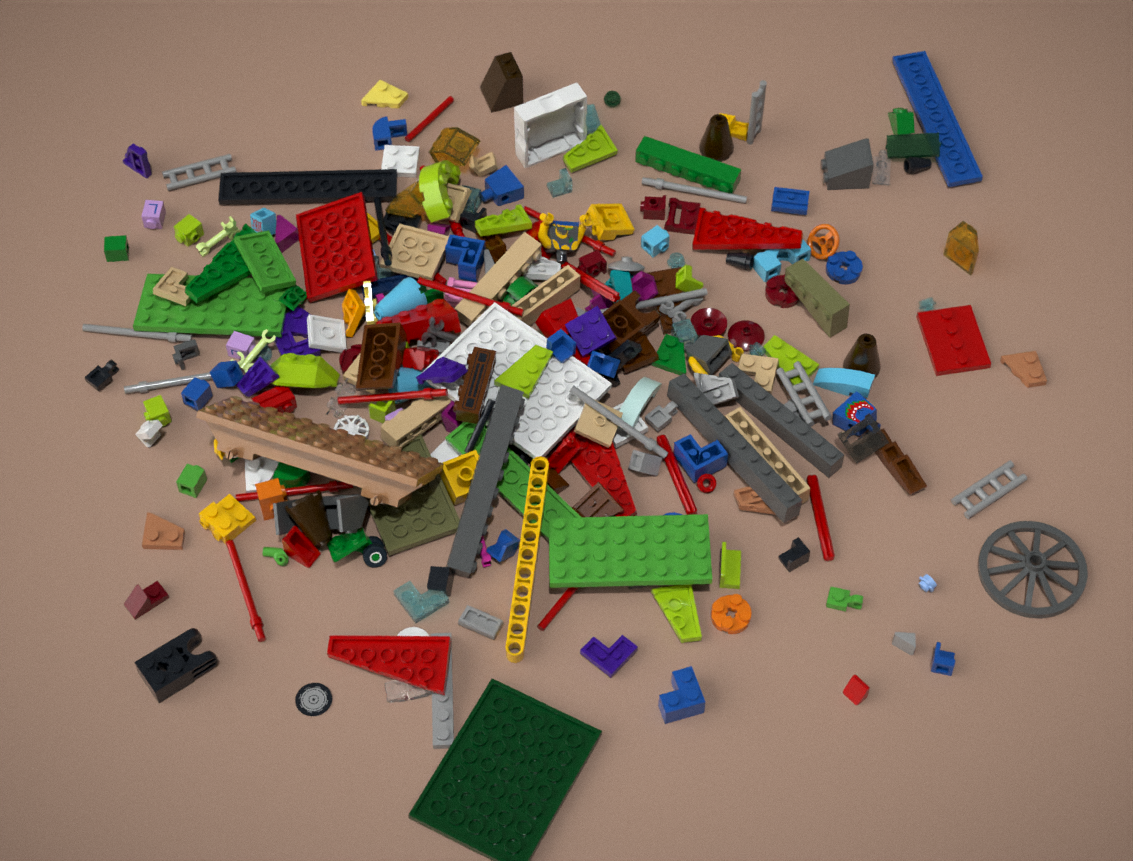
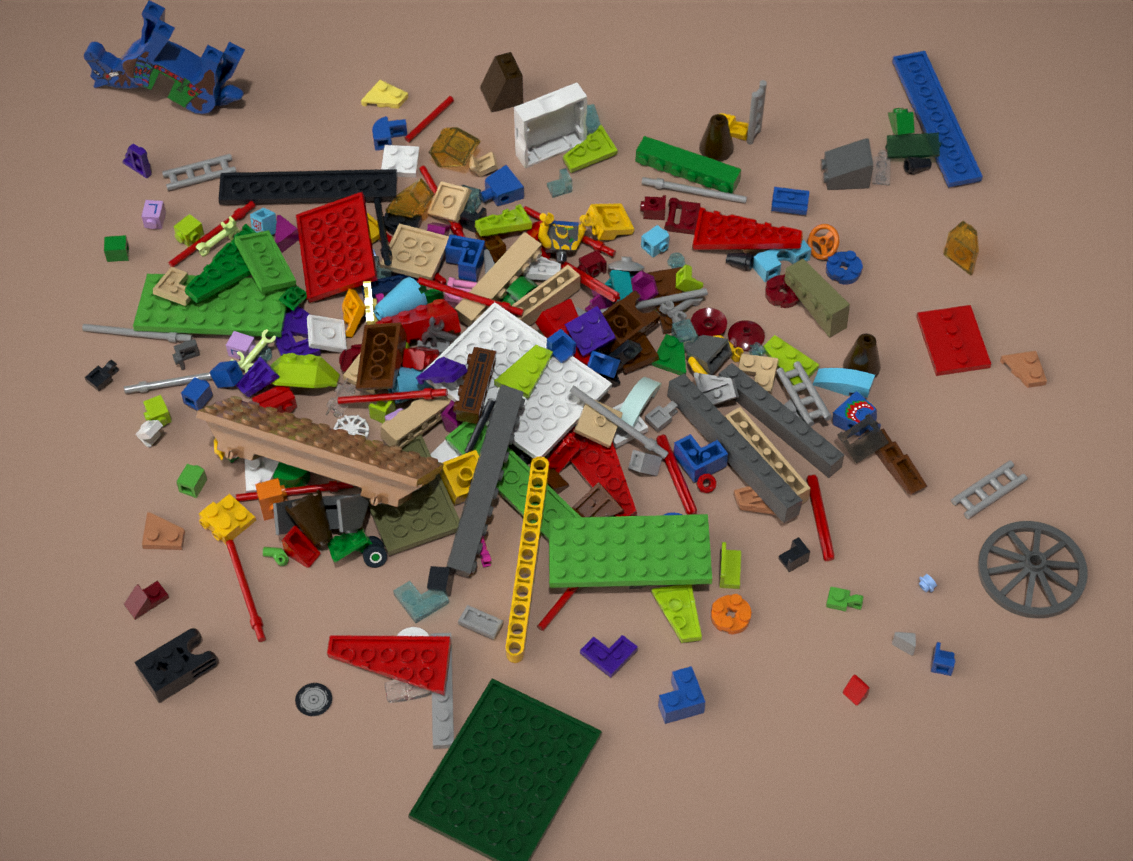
lime brick [419,160,461,223] -> none
blue panel [486,529,520,562] -> none
clear green plate [604,91,621,107] -> none
clear light blue plate [919,297,937,311] -> none
none -> blue animal [84,0,245,114]
none -> red bar [168,201,255,267]

